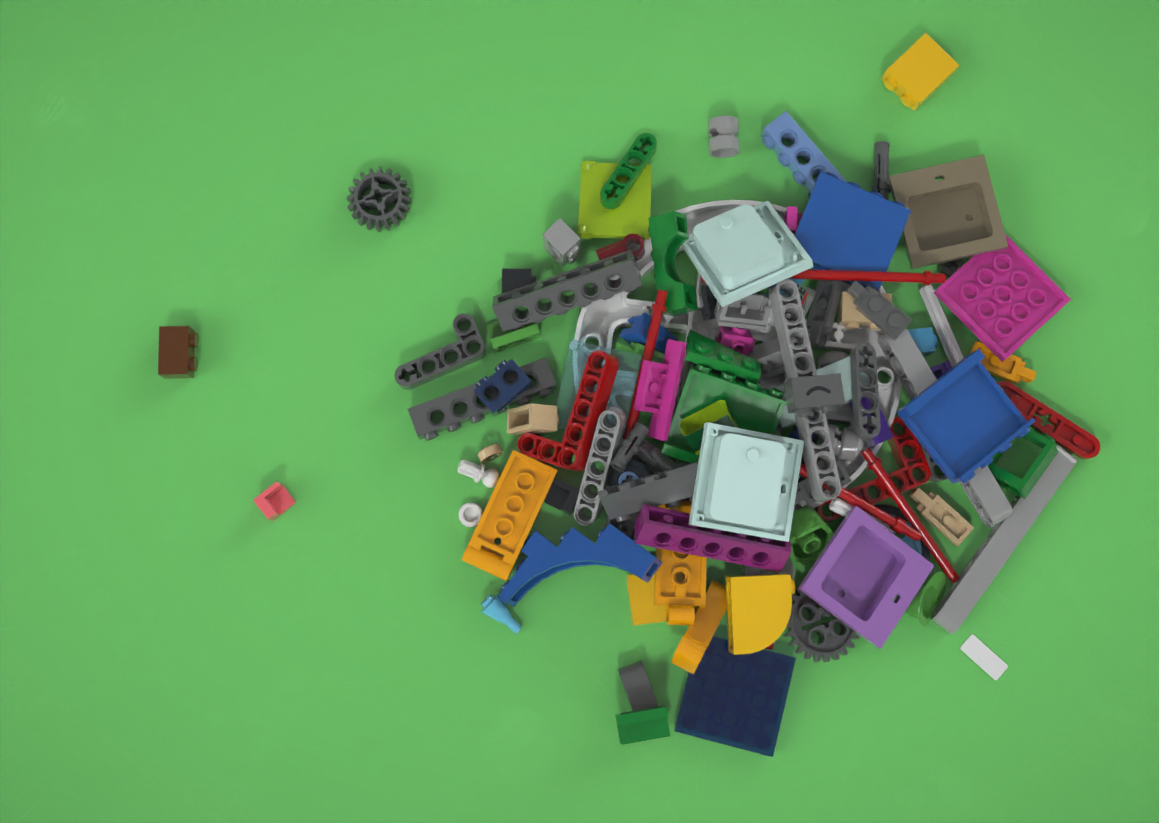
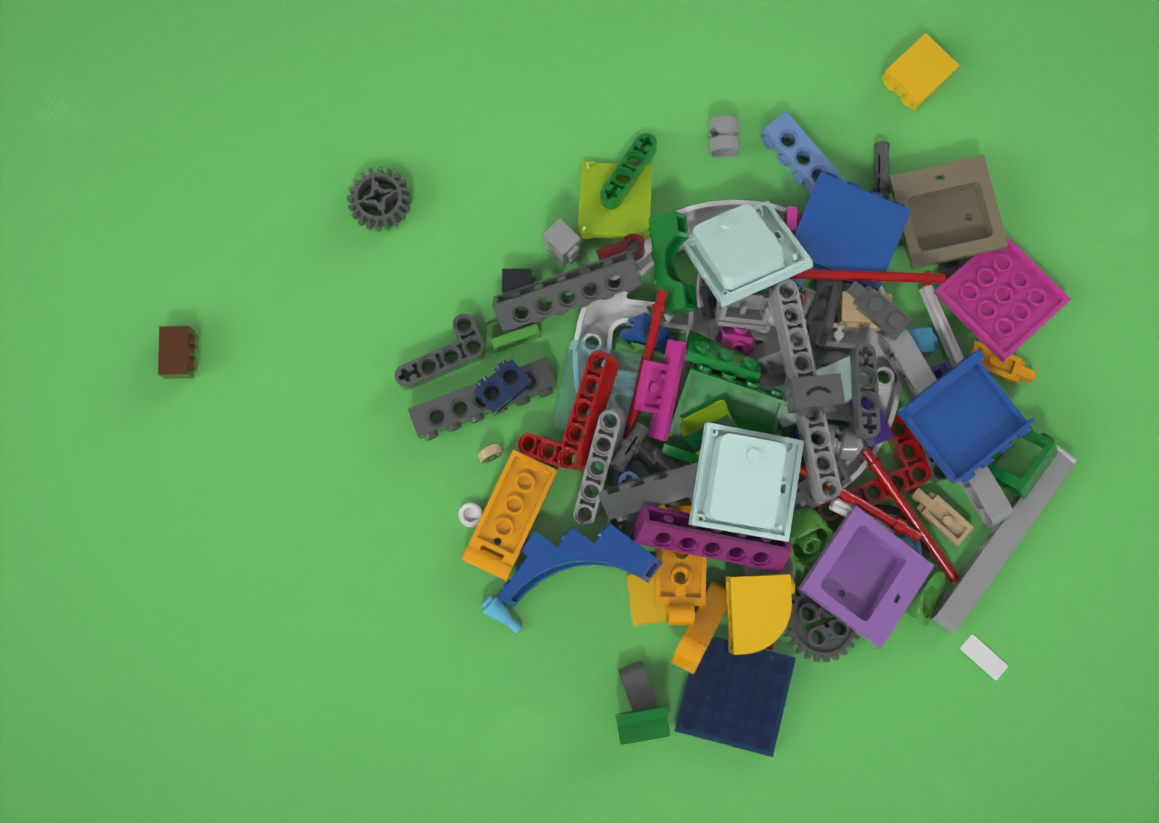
coral panel [253,482,296,521] -> none
white axle [457,459,501,488] -> none
tan brick [507,403,559,435] -> none
black panel [545,478,579,515] -> none
red piece [997,381,1100,459] -> none

